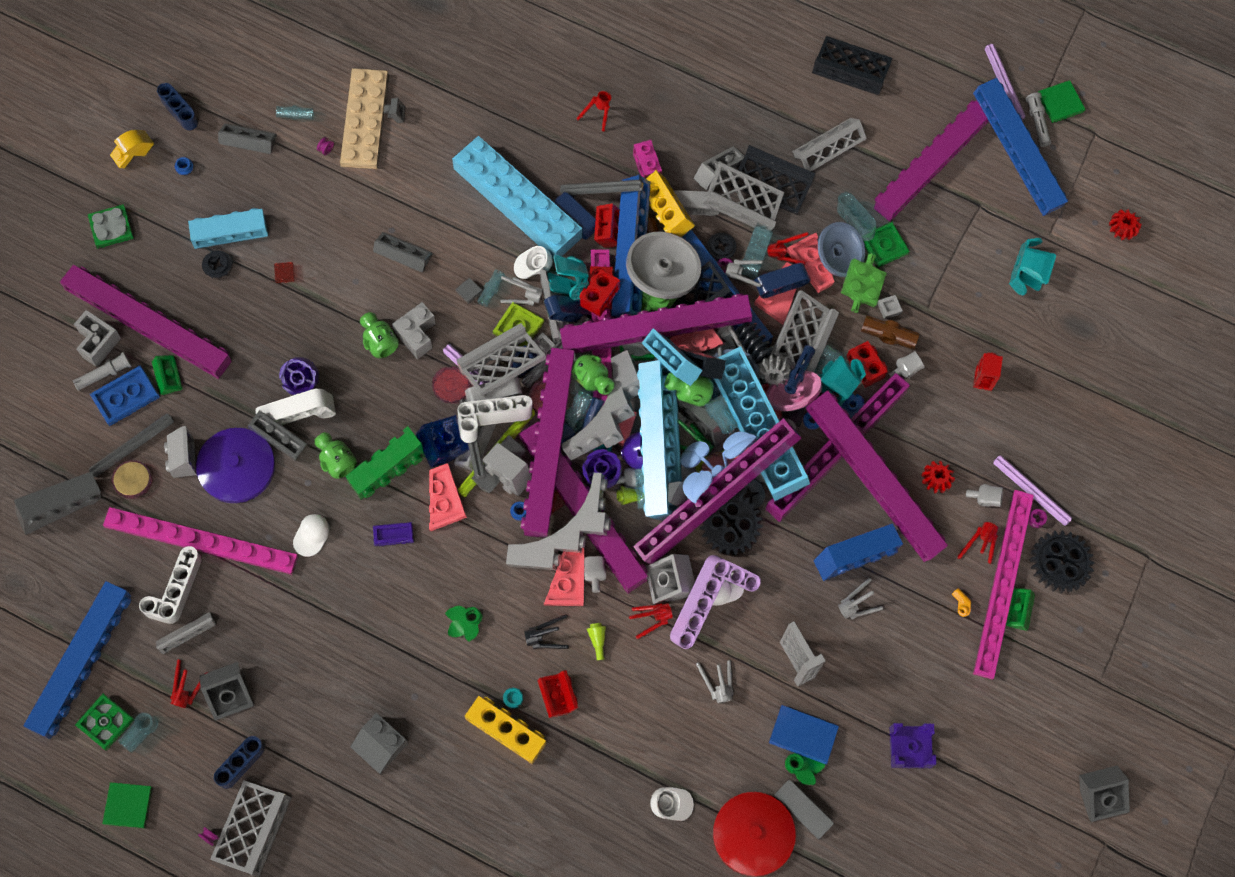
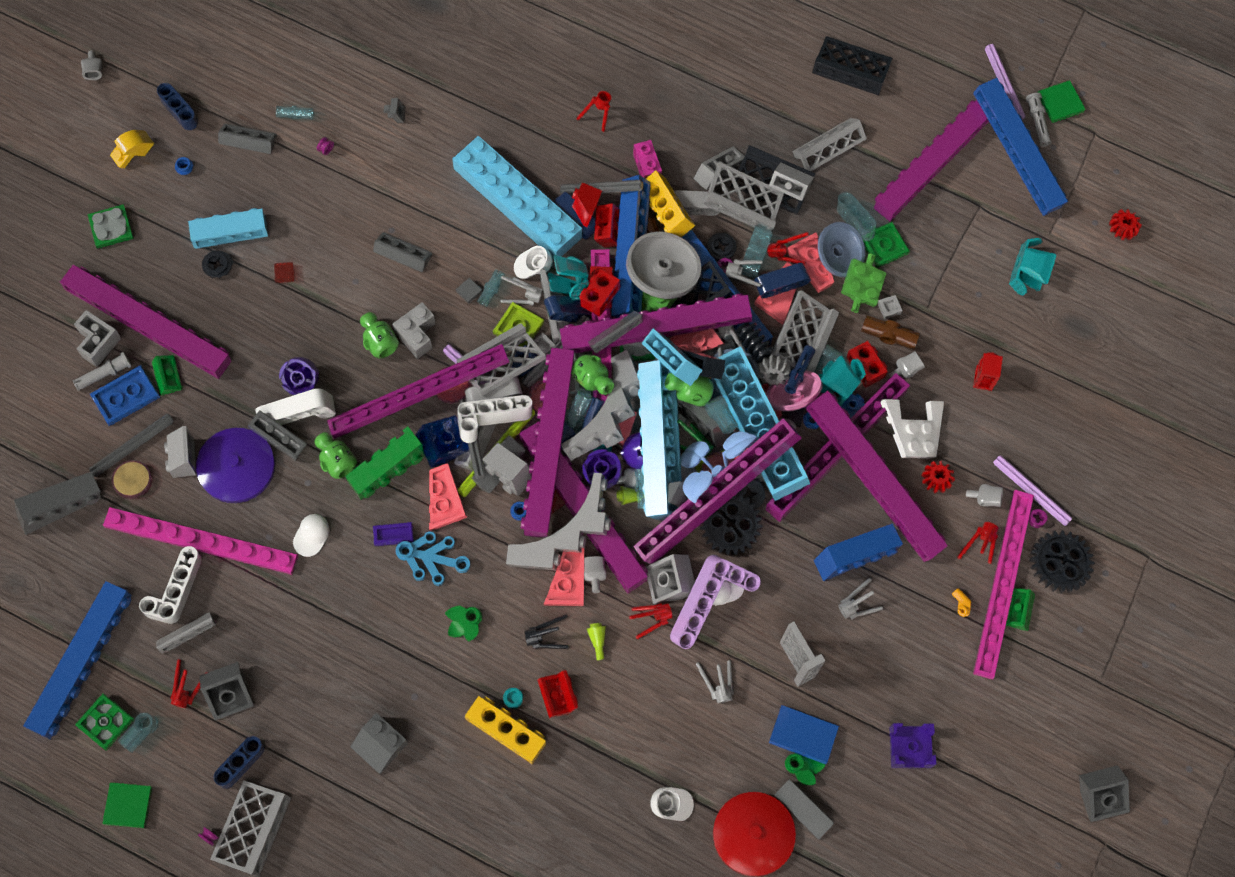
tan plate [340,69,388,169] -> none
none -> light grey piece [81,50,102,80]
none -> magenta plate [327,344,510,439]
none -> dark azure plant [396,531,470,586]
none -> red slope [572,182,602,227]
none -> dark grey slope [588,311,643,353]
none -> light grey brick [769,163,814,201]
none -> white wing [881,399,944,458]

